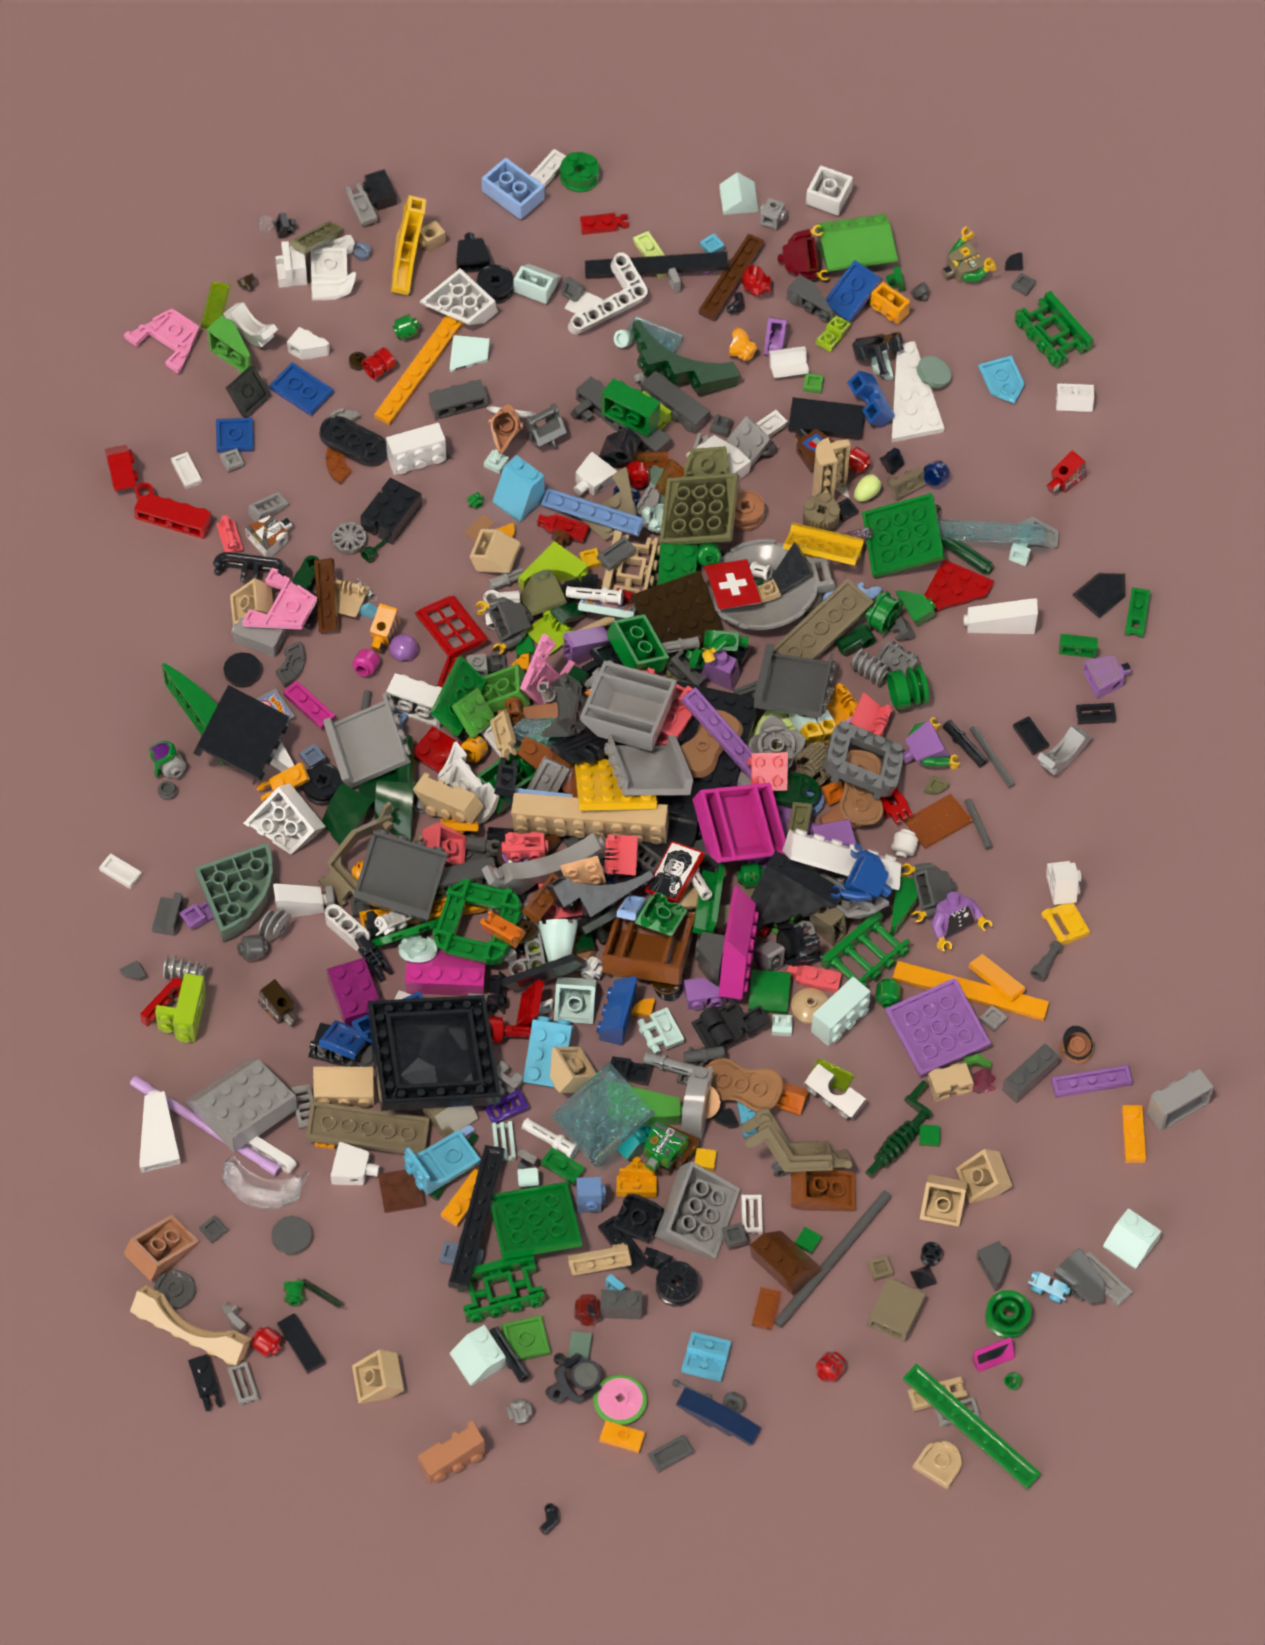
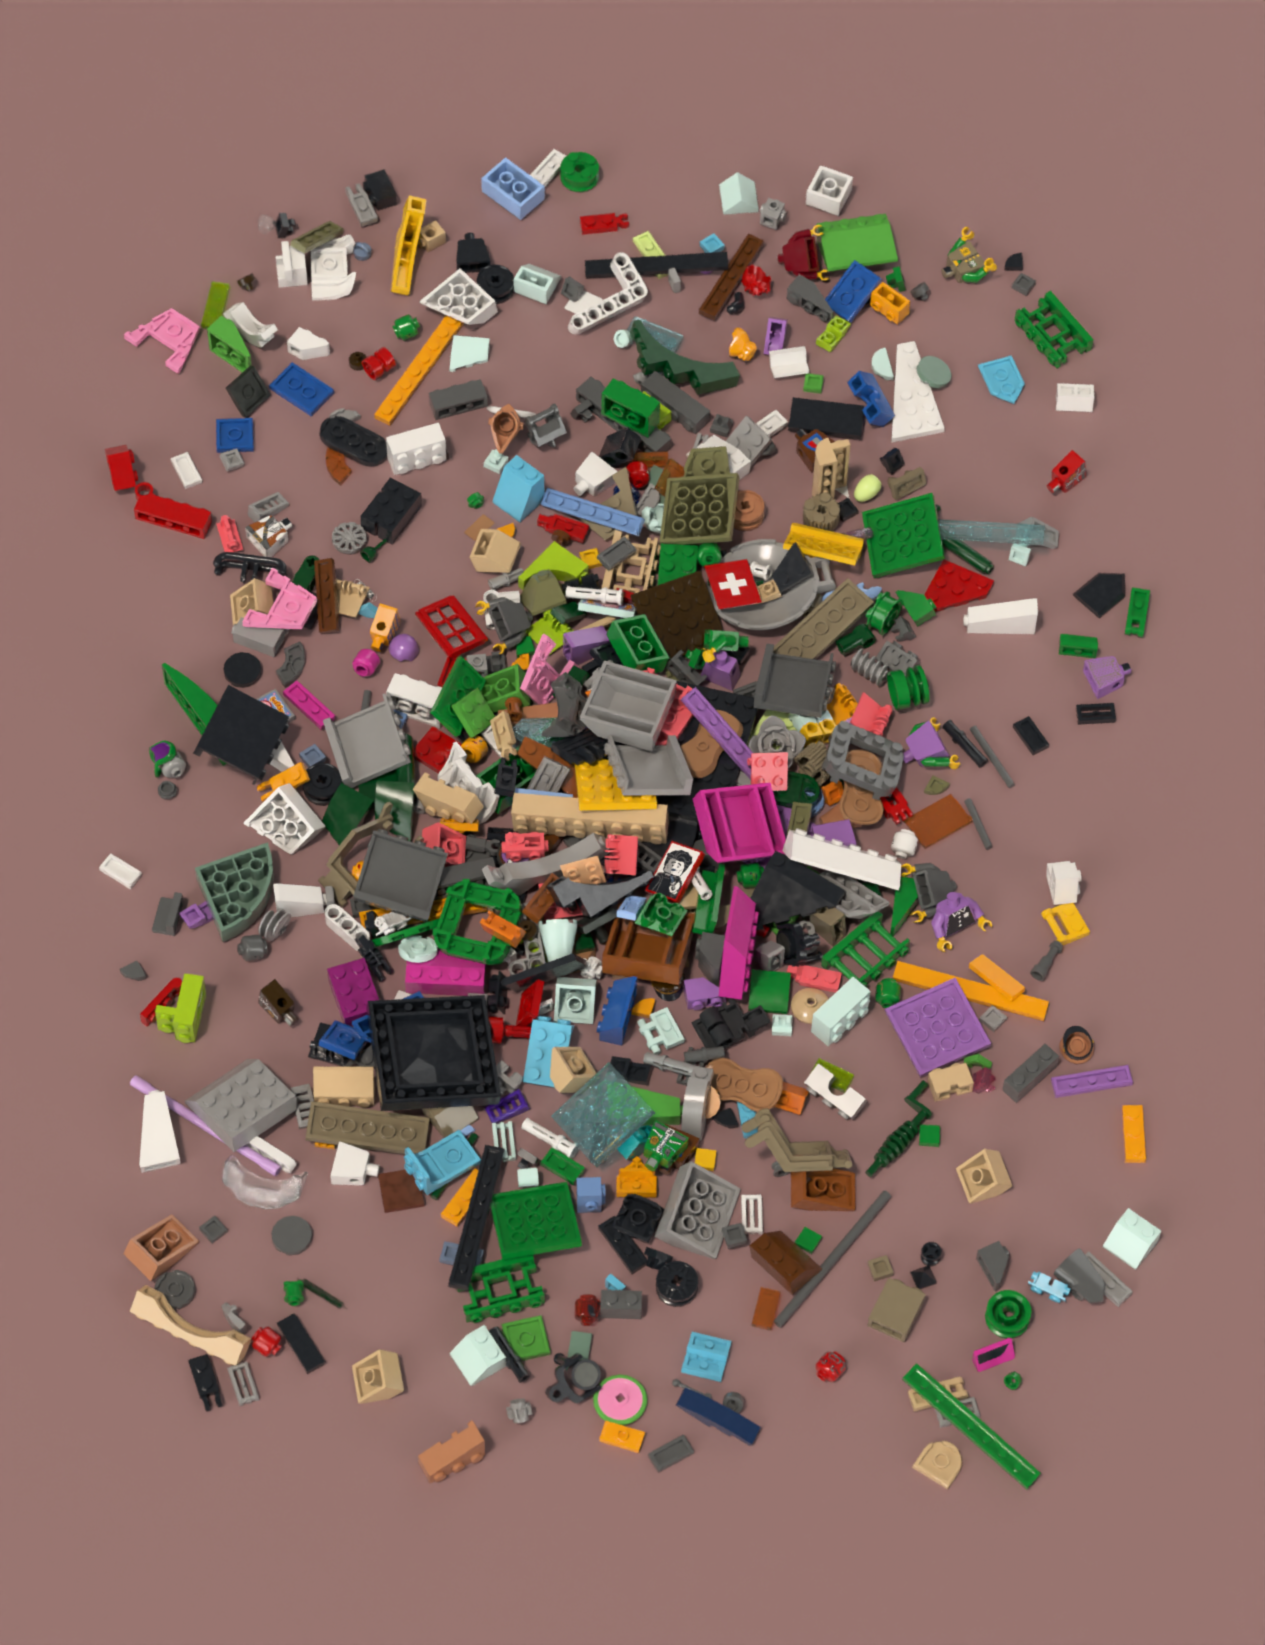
light grey piece [163,954,207,981] -> none
light grey axle [537,682,557,704] -> none
black arm [539,1503,559,1535] -> none
tan hinge [568,1243,632,1276] -> none
light grey axle [662,636,700,653] -> none
blue torso [831,844,892,901] -> none
red head [848,447,871,474] -> none
black piece [852,332,904,375] -> none
tan slope [920,1174,968,1227] -> none
clear blue head [923,460,950,487] -> none
light grey arch [1037,726,1092,775] -> none
light grey piece [1147,1069,1214,1132] -> none

